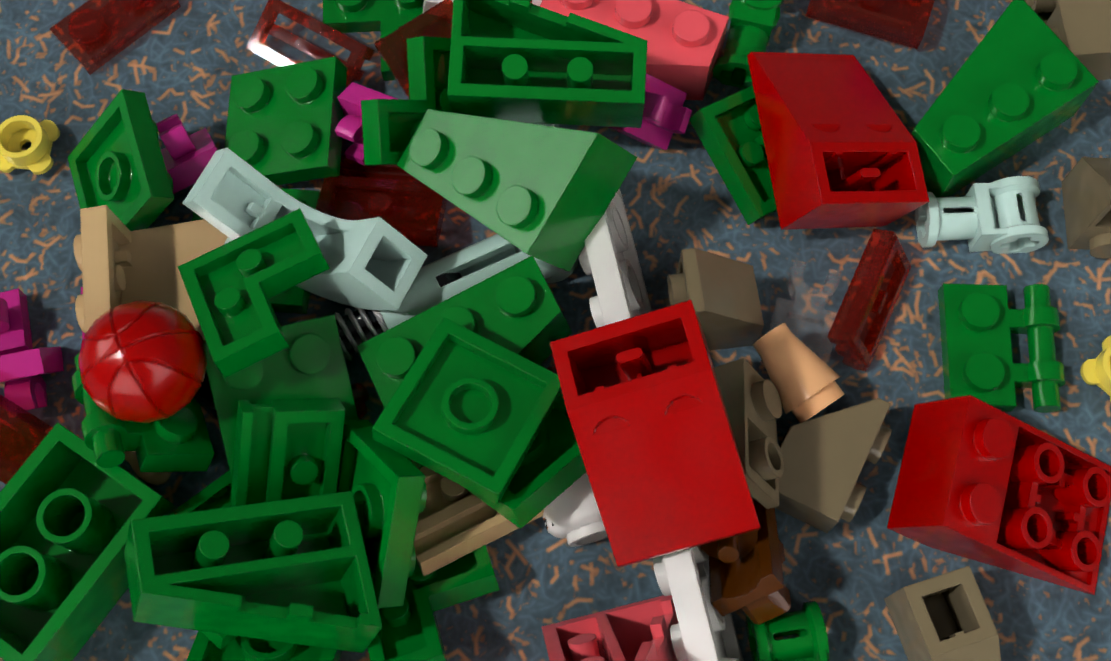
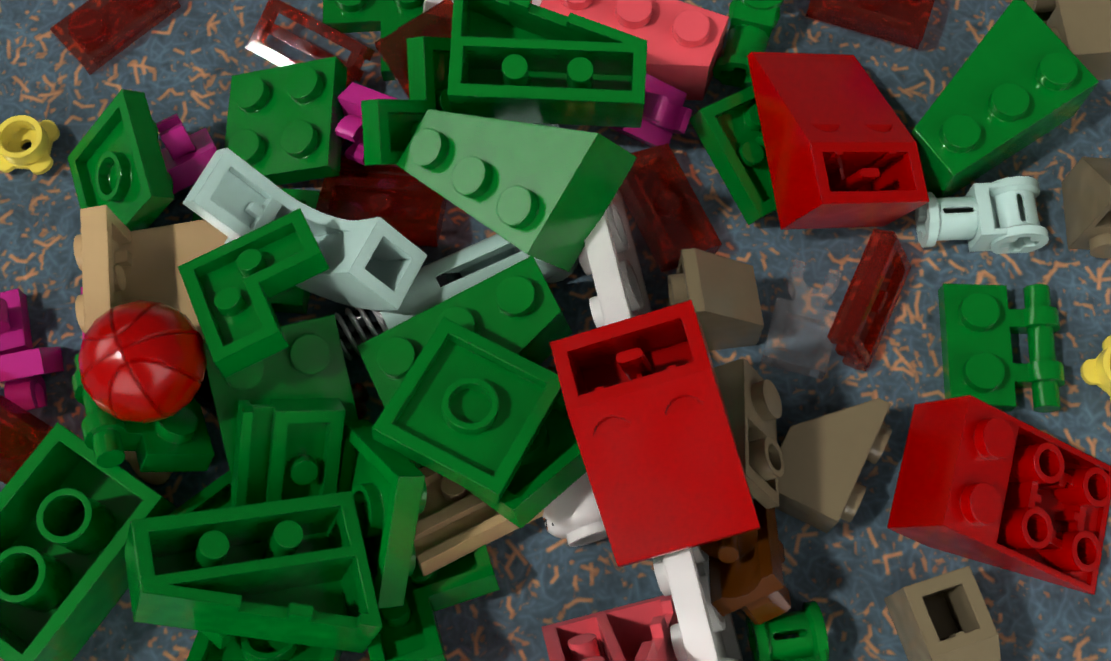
light nougat cone [753,322,845,423] -> none
none -> clear red plate [619,143,722,273]

